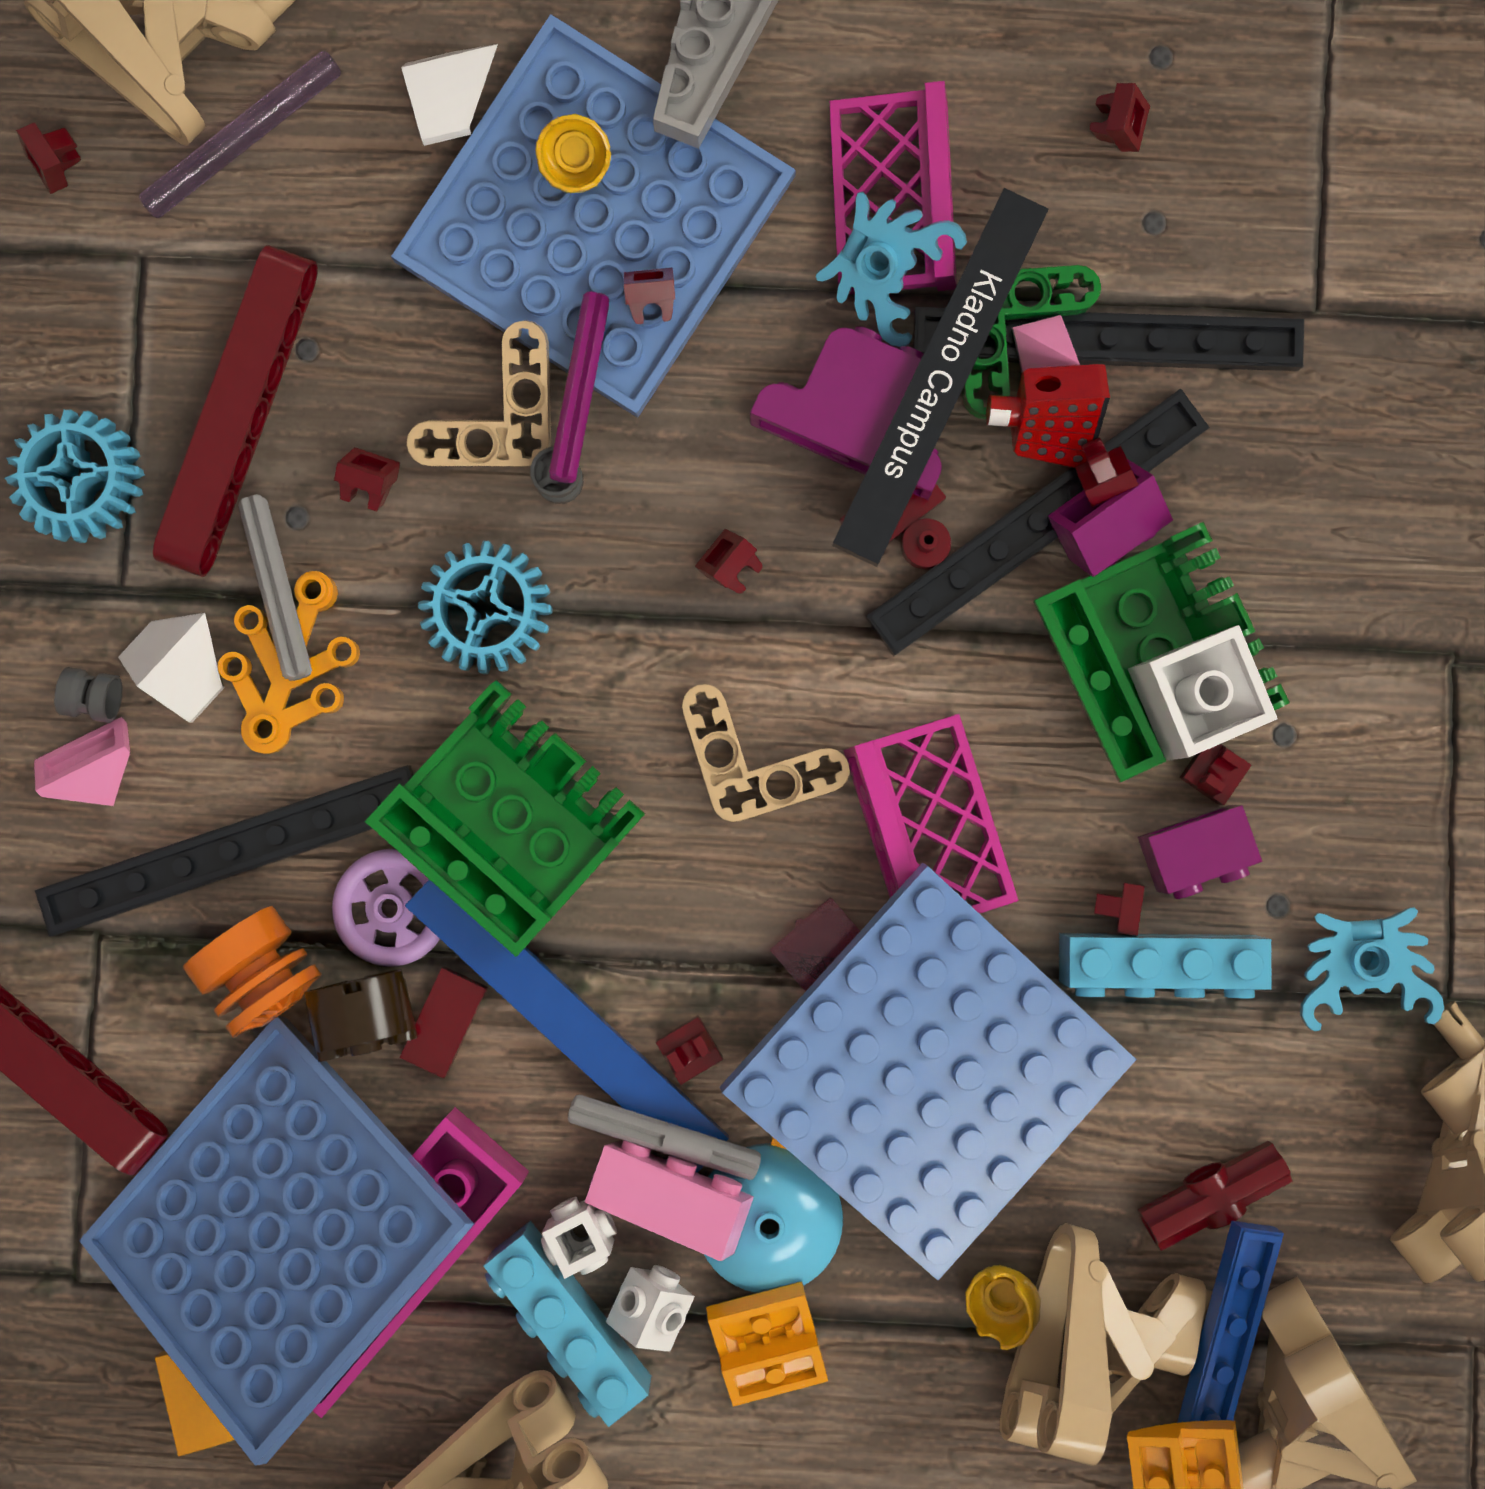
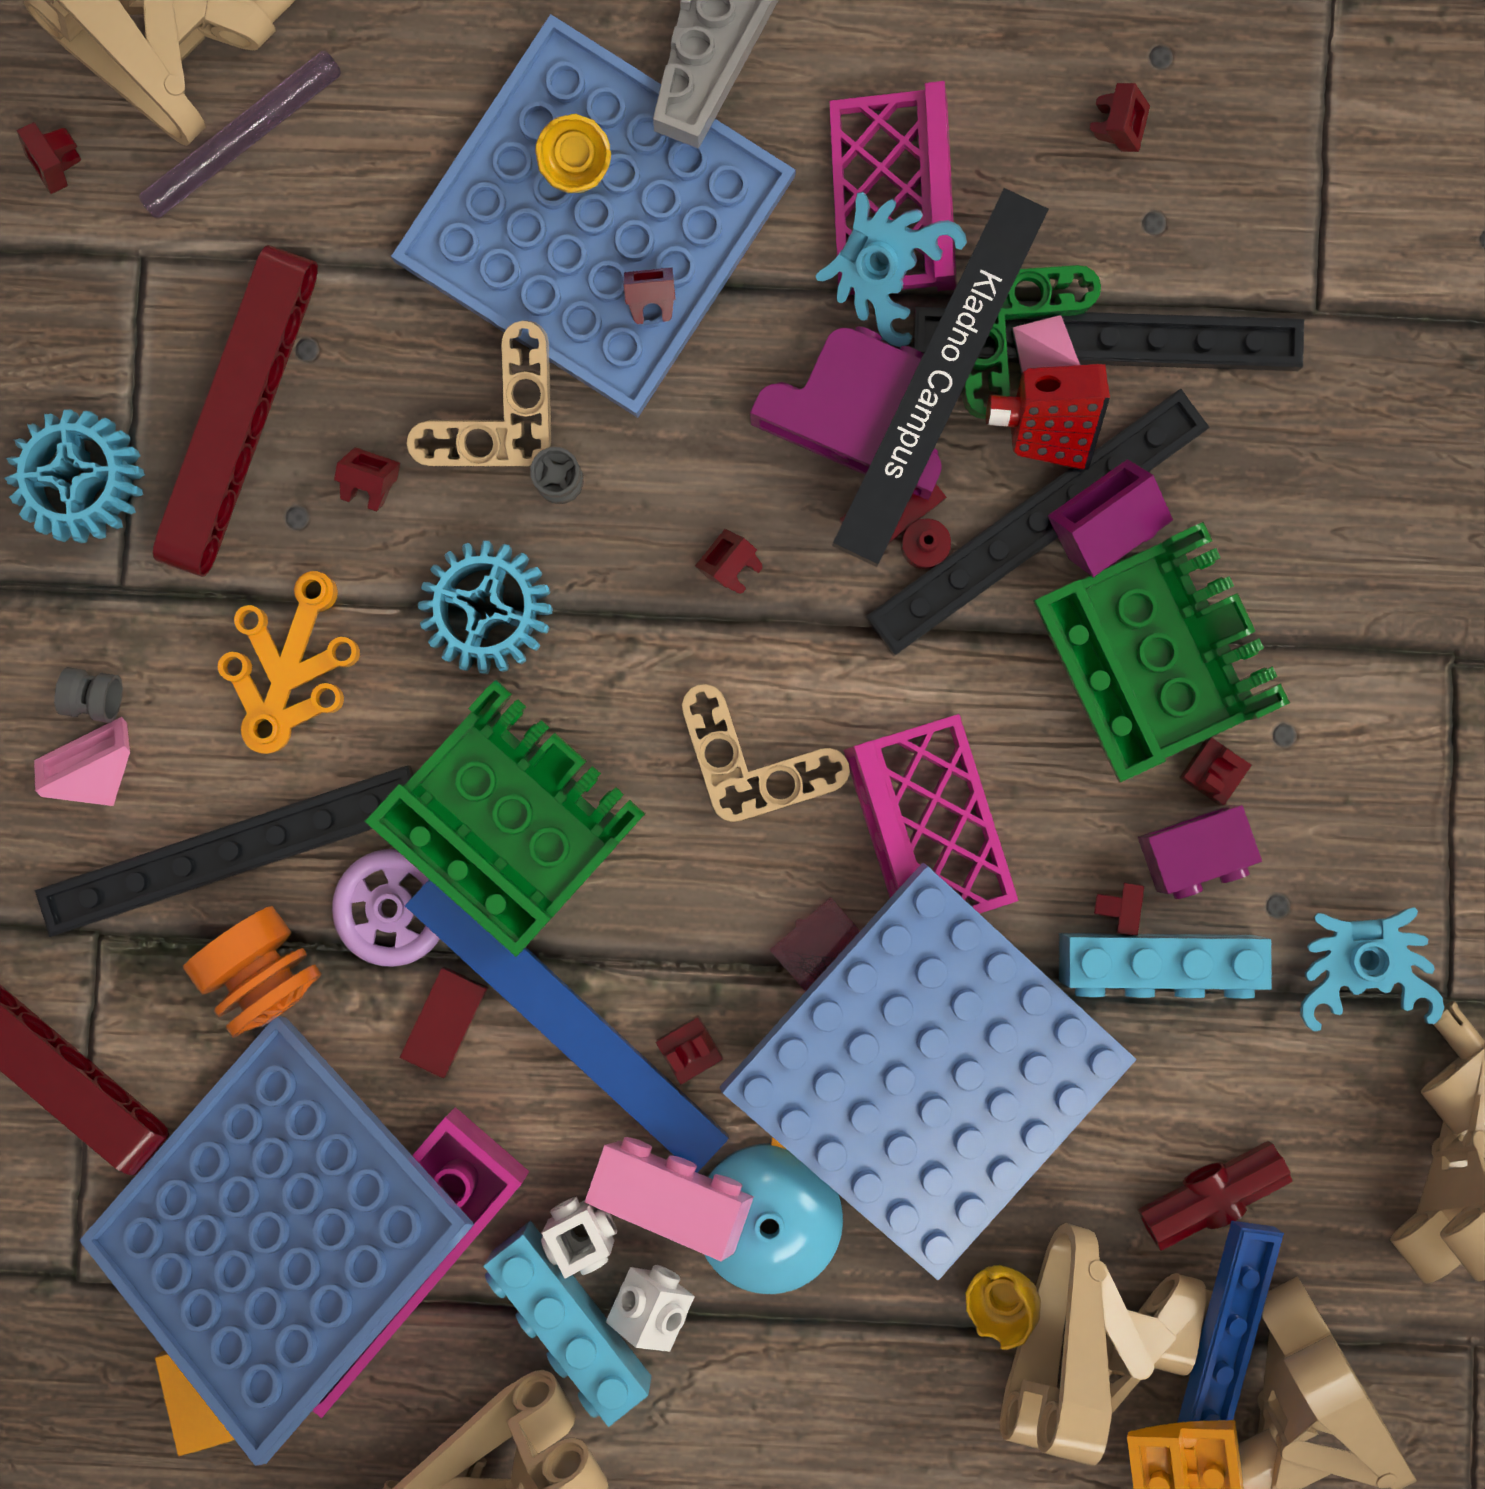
white slope [118,613,225,723] -> none
light grey axle [238,494,312,681] -> none
dark brown brick [304,969,418,1062] -> none
white slope [401,44,498,146] -> none
magenta axle [549,291,609,483] -> none
light grey axle [568,1095,761,1180] -> none
light orange slope [706,1281,828,1407] -> none
dark red tile [1075,437,1139,507] -> none
white slope [1128,625,1278,761] -> none

